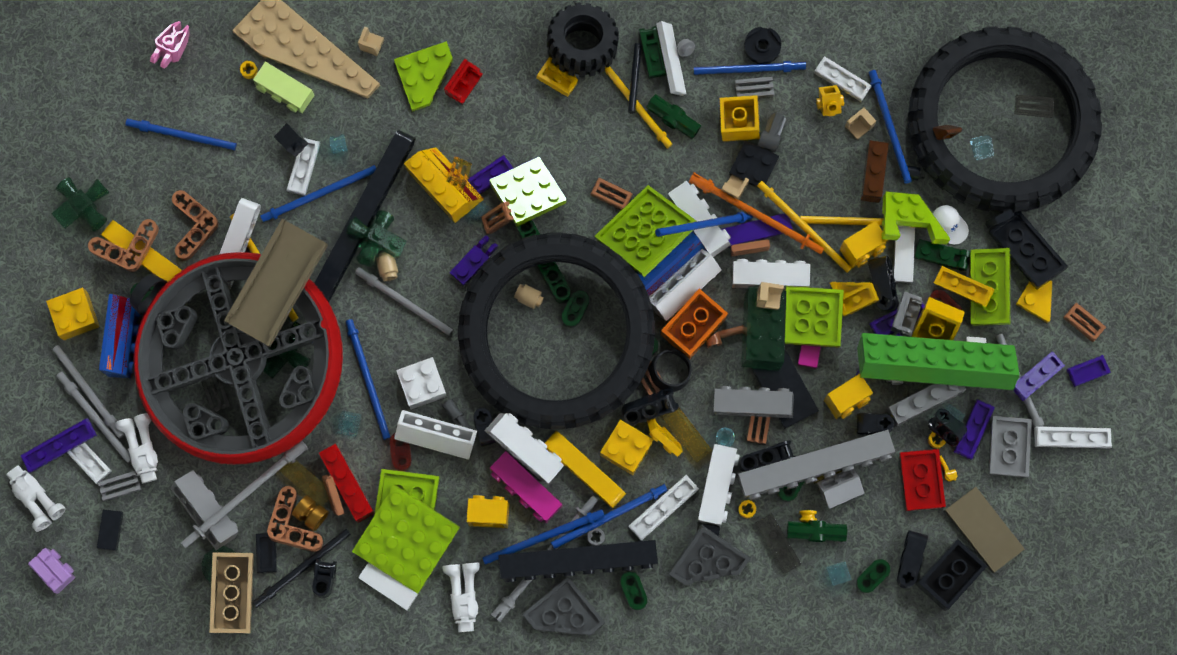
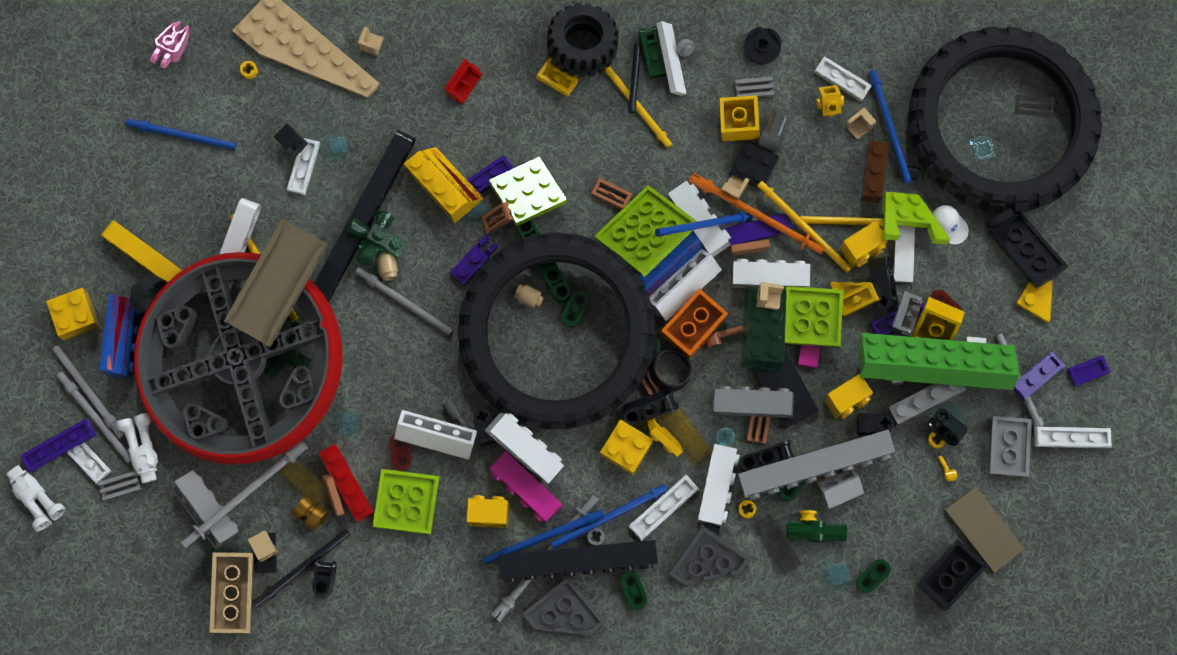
lavender brick [28,548,75,594] -> none
clear green brick [51,177,110,231] -> none
nougat beam [88,219,159,272] -> none
black tile [97,509,124,551] -> none
nougat beam [172,190,219,261] -> none
yellowish green brick [253,62,315,113] -> none
blue bar [260,165,376,222] -> none
nougat beam [267,486,323,552] -> none
blue bar [345,319,391,440] -> none
lime plate [352,485,460,594] -> none
white tile [358,562,418,611] -> none
lime plate [394,41,453,112] -> none
white brick [396,357,447,410] -> none
white piece [442,563,480,632] -> none
clear yellow tile [446,157,472,189] -> none
yellow beam [545,431,626,508] -> none
dark green piece [646,94,701,139] -> none
blue bar [694,61,806,75] -> none
black piece [897,530,928,589] -> none
red plate [899,449,946,511] -> none
dark green plate [914,239,971,271] -> none
reddish brown slope [933,125,962,140] -> none
yellow plate [934,266,995,307] -> none
dark purple tile [953,399,995,460] -> none
lime plate [971,248,1011,326] -> none
nougat tile [1063,303,1106,342] -> none
none -> tan panel [248,531,279,562]

